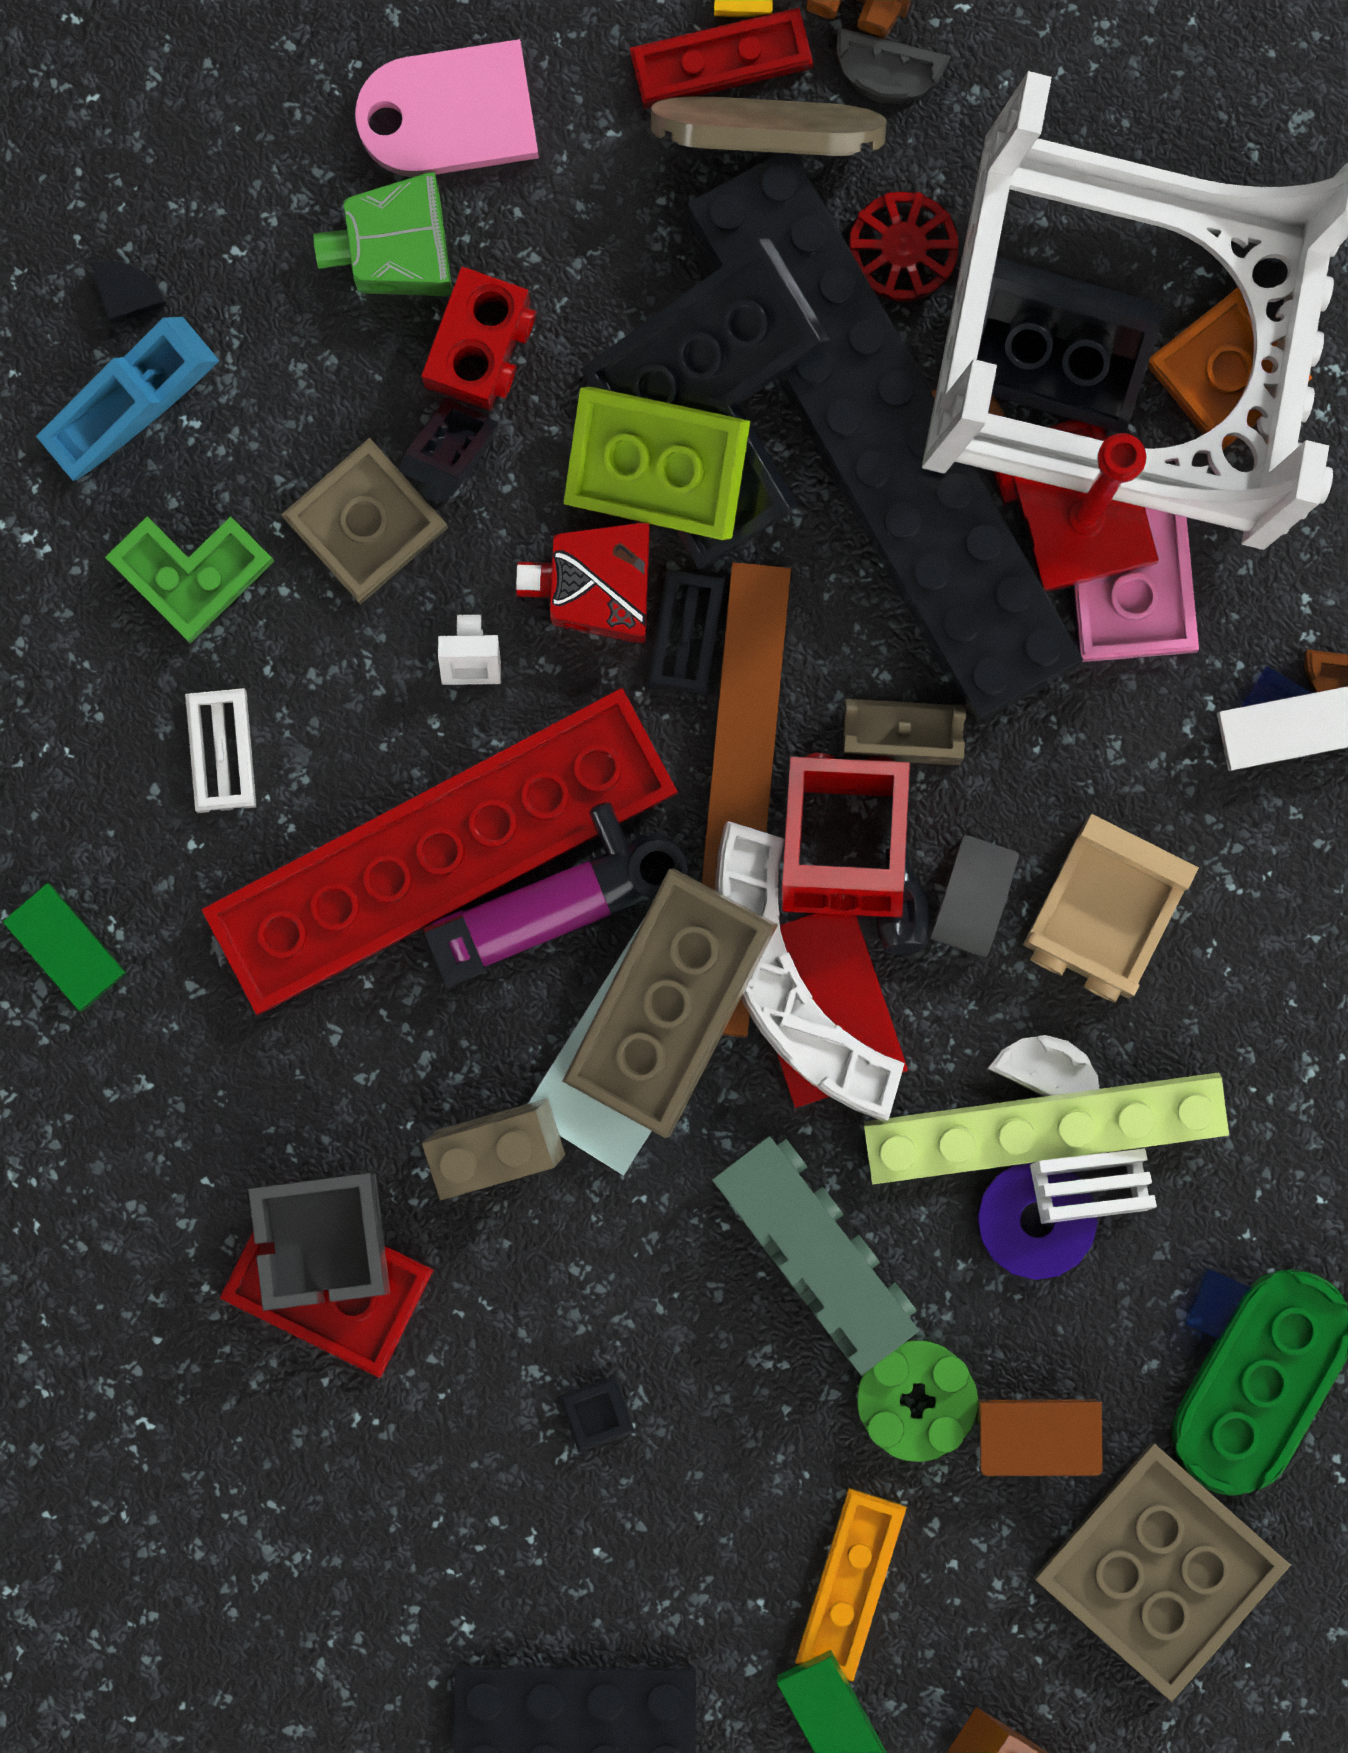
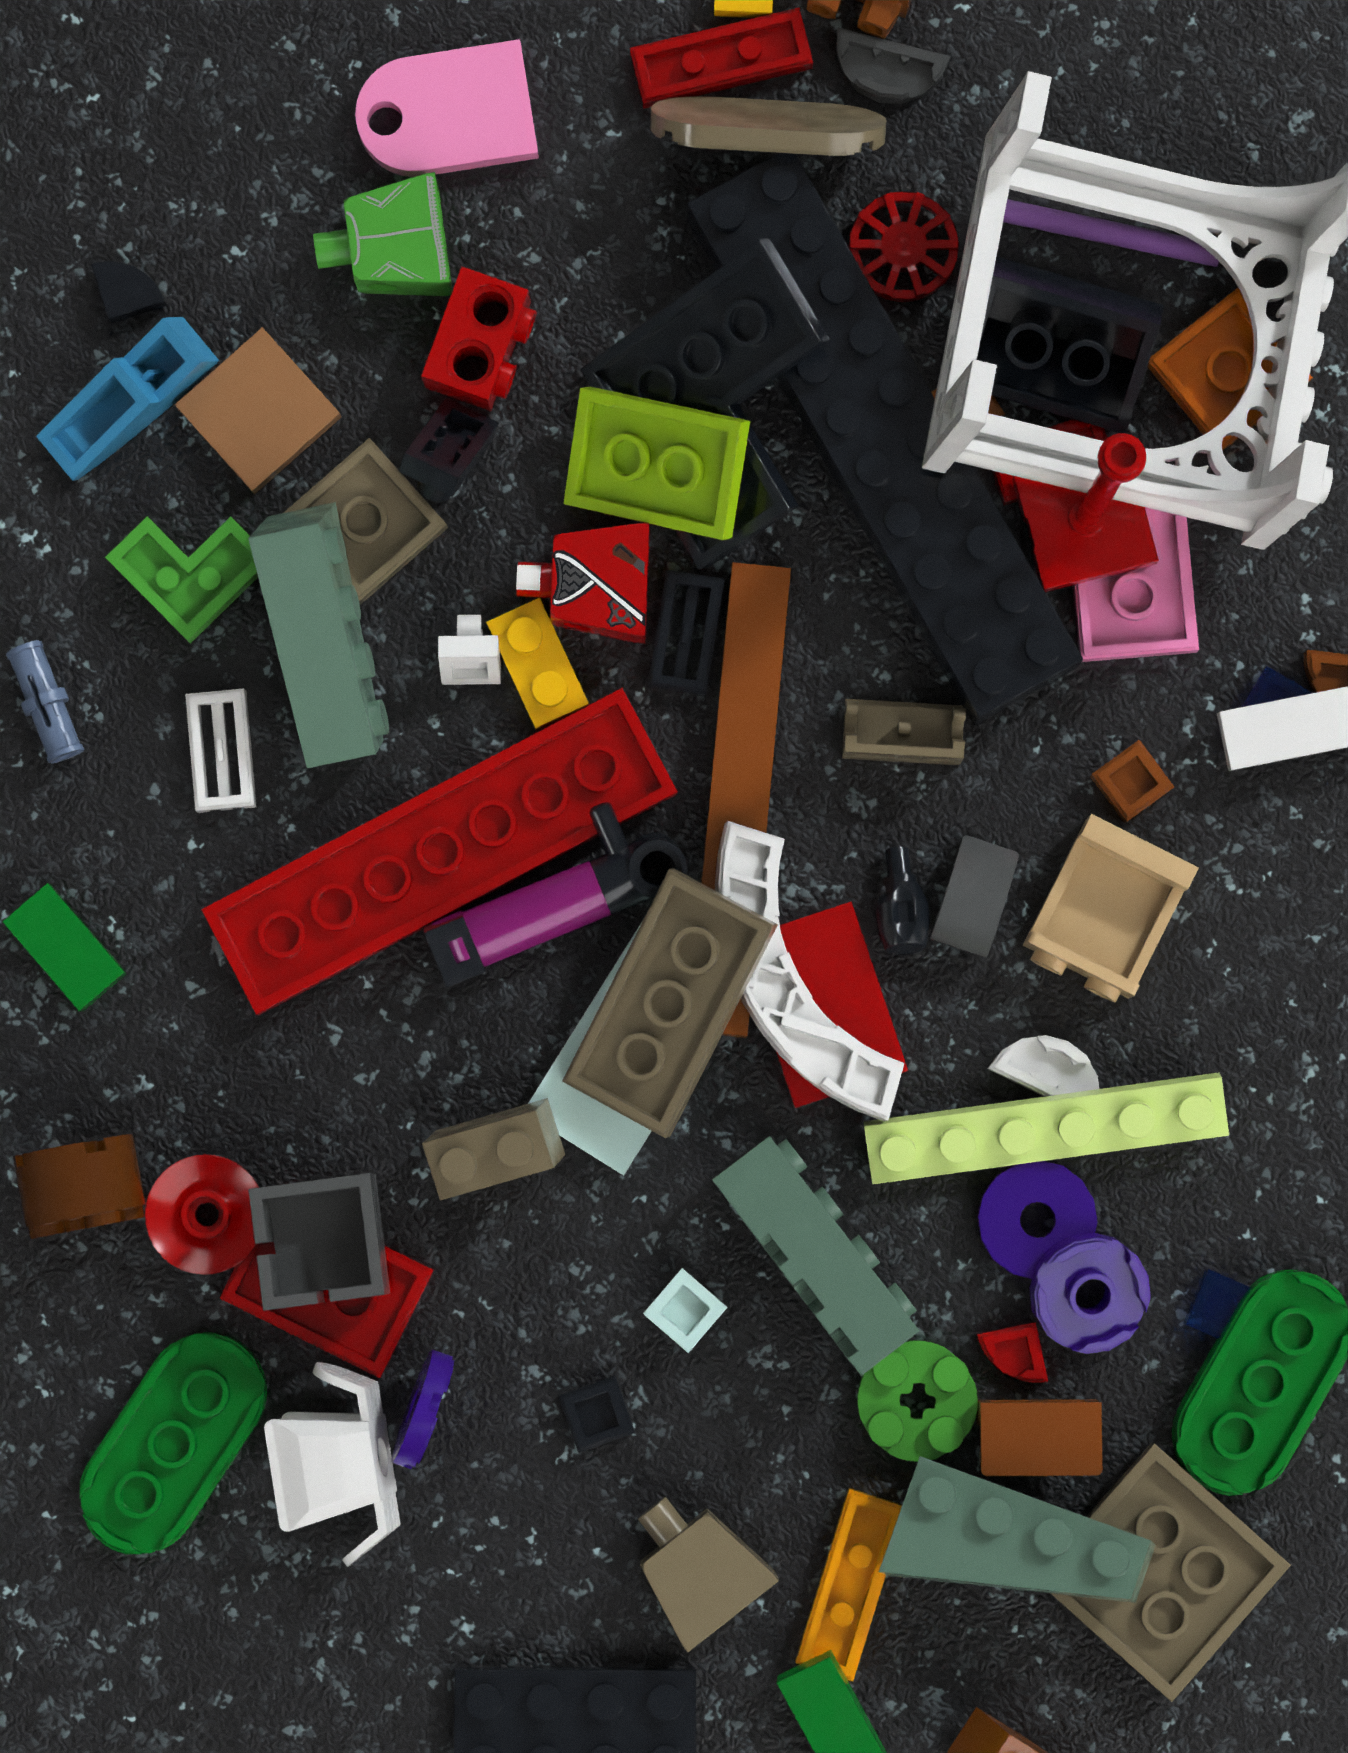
window [782,753,910,918] -> none
white tile [1030,1148,1157,1224] -> none
none -> sand blue pin [6,640,84,764]
none -> reddish brown brick [13,1134,146,1239]
none -> green tile [80,1332,267,1554]
none -> red dish [145,1154,259,1275]
none -> medium nougat tile [175,327,342,495]
none -> sand green wedge [248,502,389,768]
none -> white piece [264,1362,401,1567]
none -> dark purple tile [391,1349,454,1469]
none -> yellow plate [486,597,589,731]
none -> dark tan torso [638,1497,779,1652]
none -> light aqua plate [643,1268,728,1353]
none -> sand green wedge [879,1456,1156,1603]
none -> red tile [976,1322,1048,1383]
none -> medium lavender bar [1003,199,1219,267]
none -> dark purple tile [1029,1232,1151,1354]
none -> dark orange tile [1090,740,1174,823]

